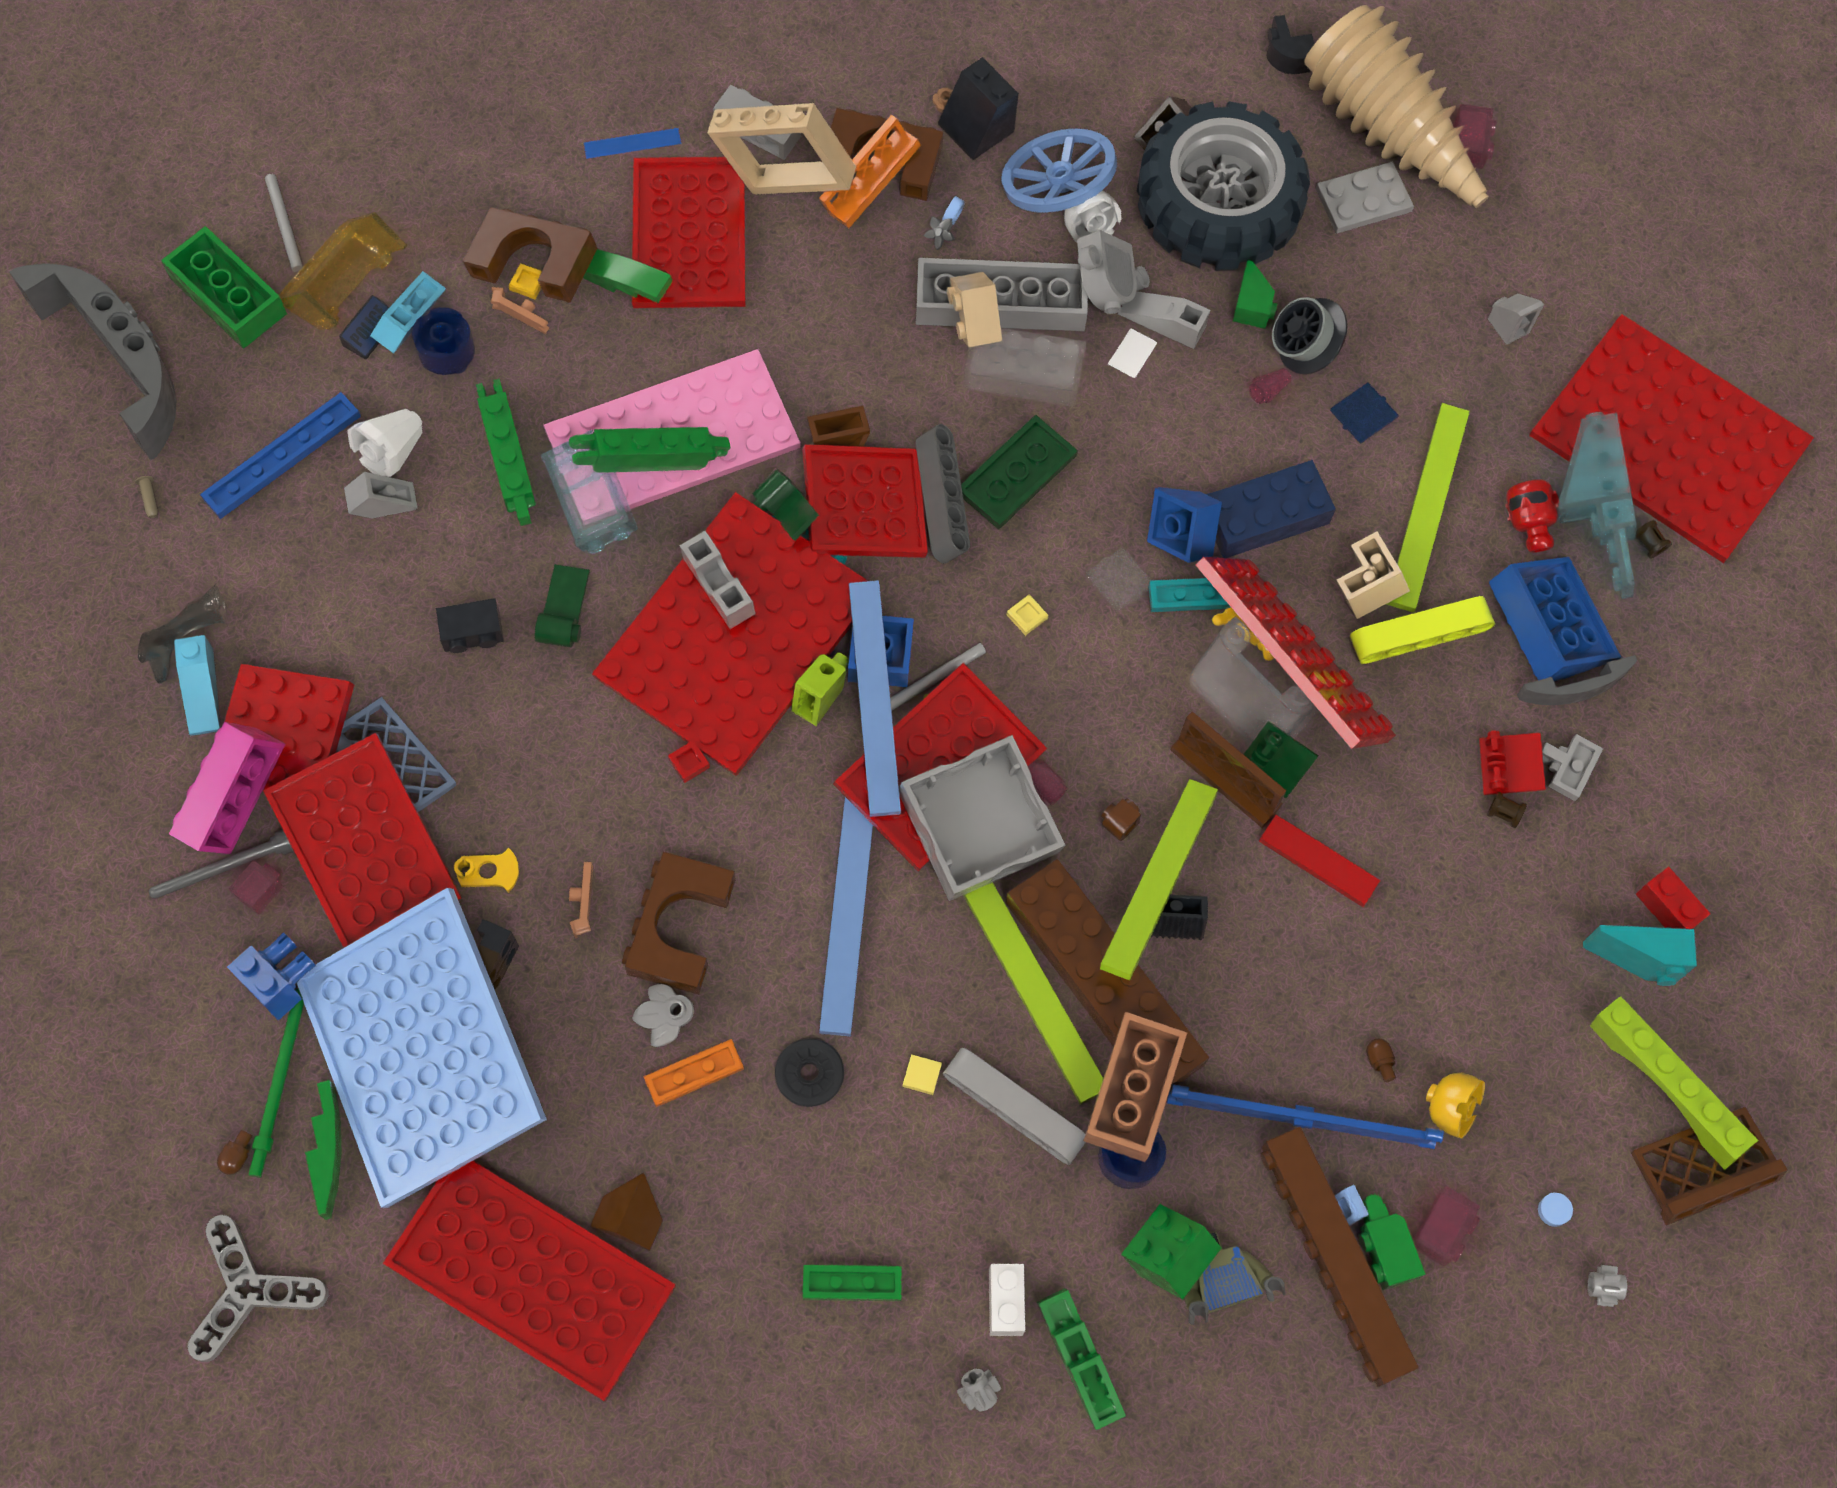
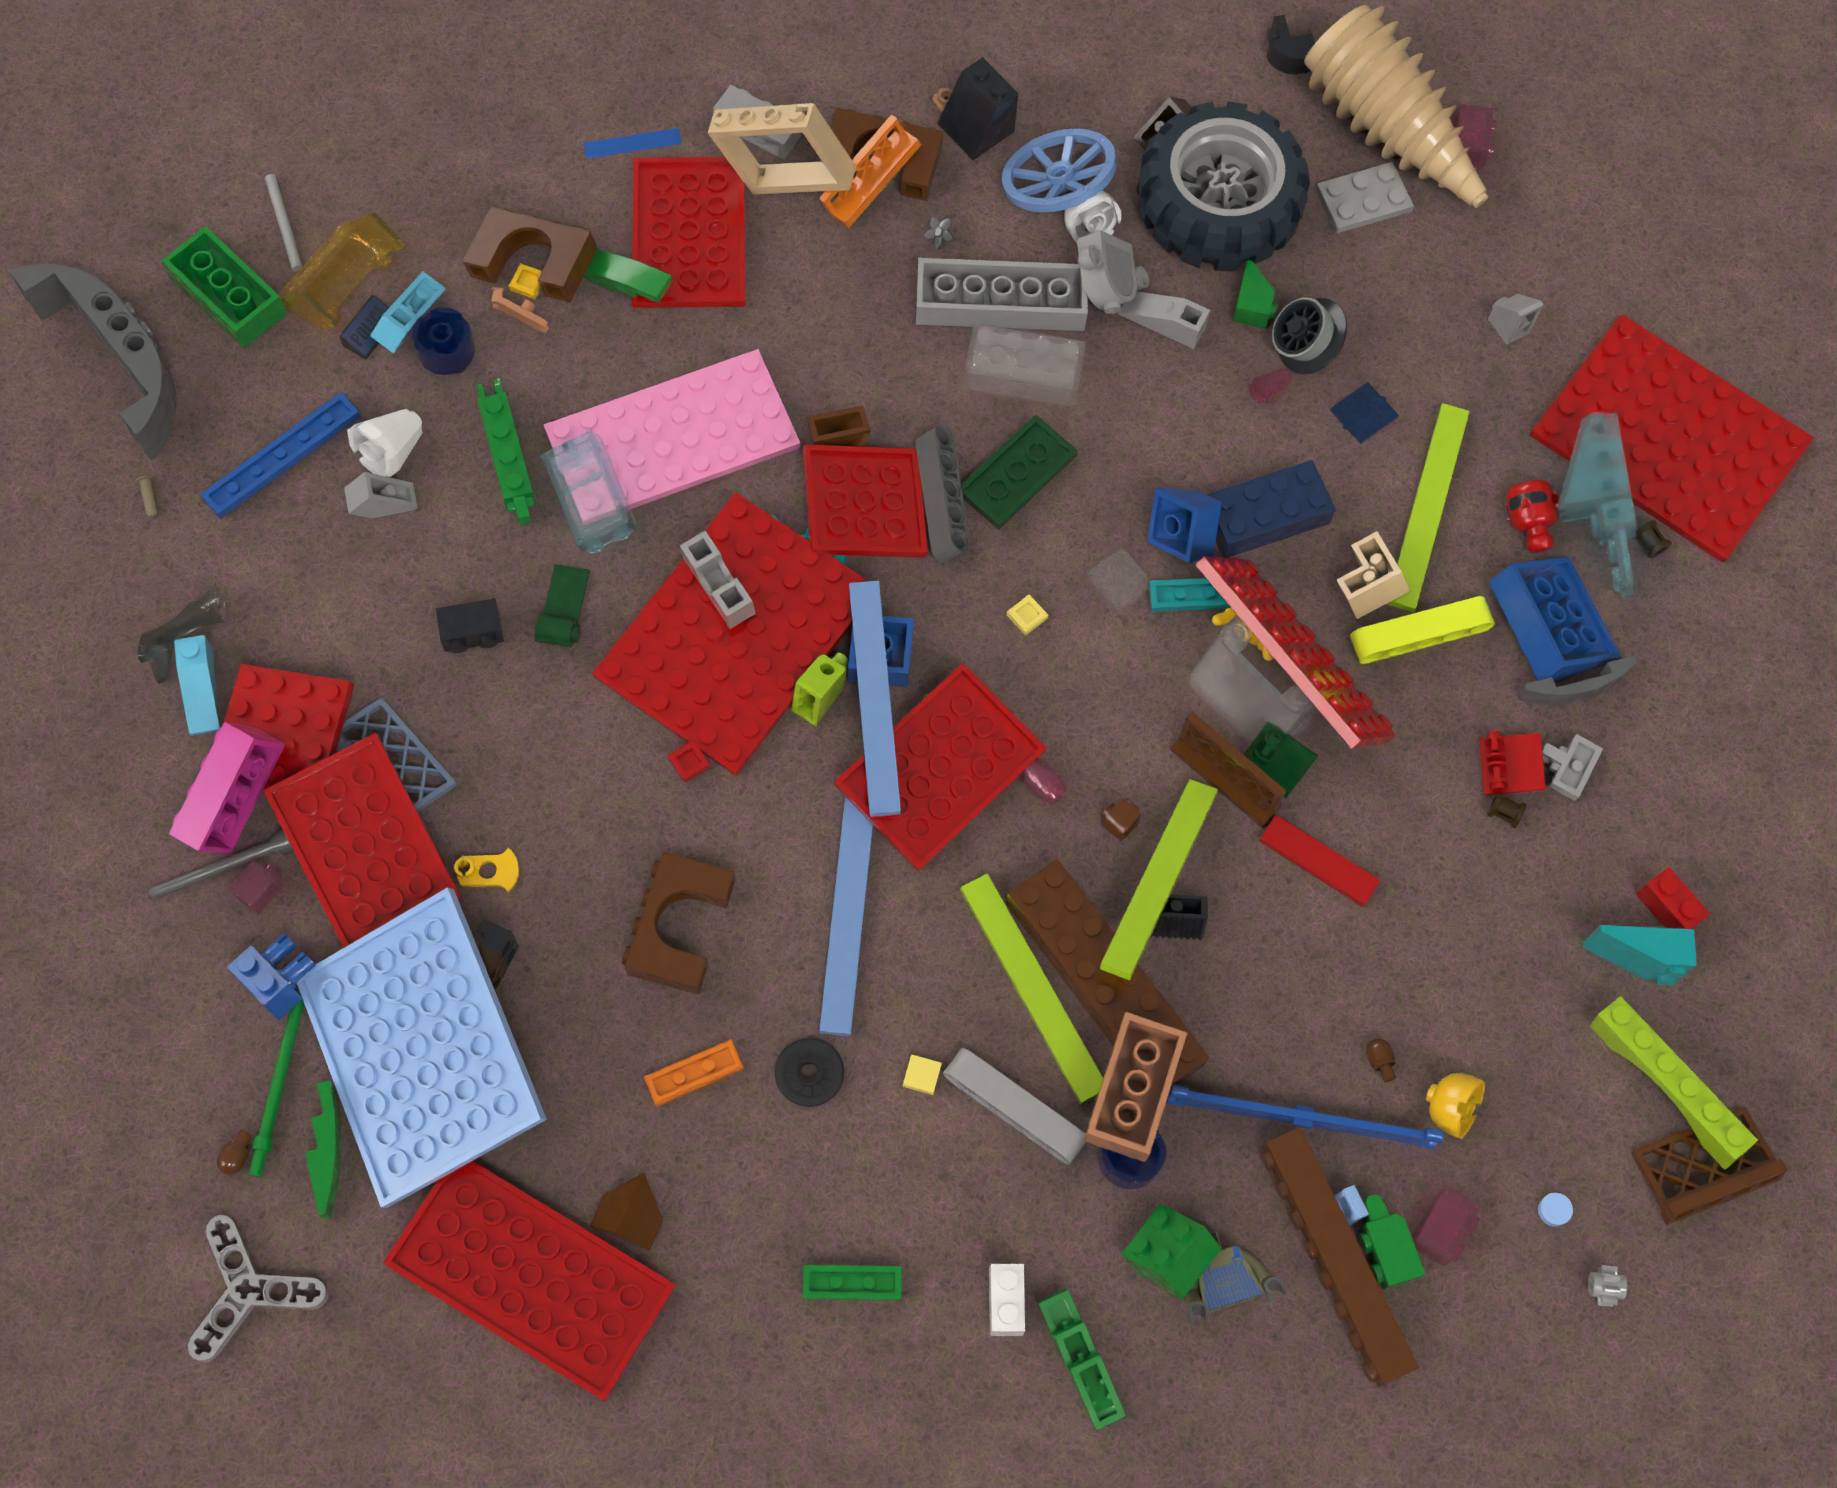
green hinge [569,427,731,473] -> none
nougat piece [569,862,593,938] -> none
light grey plate [632,984,694,1047] -> none
dark green door [752,468,819,541] -> none
light grey bar [890,643,986,711] -> none
light grey tile [899,735,1065,901] -> none
light blue tile [942,196,965,225] -> none
tan brick [947,272,1002,347] -> none
light grey gear [957,1369,1001,1411] -> none
white sticker [1108,329,1157,378] -> none

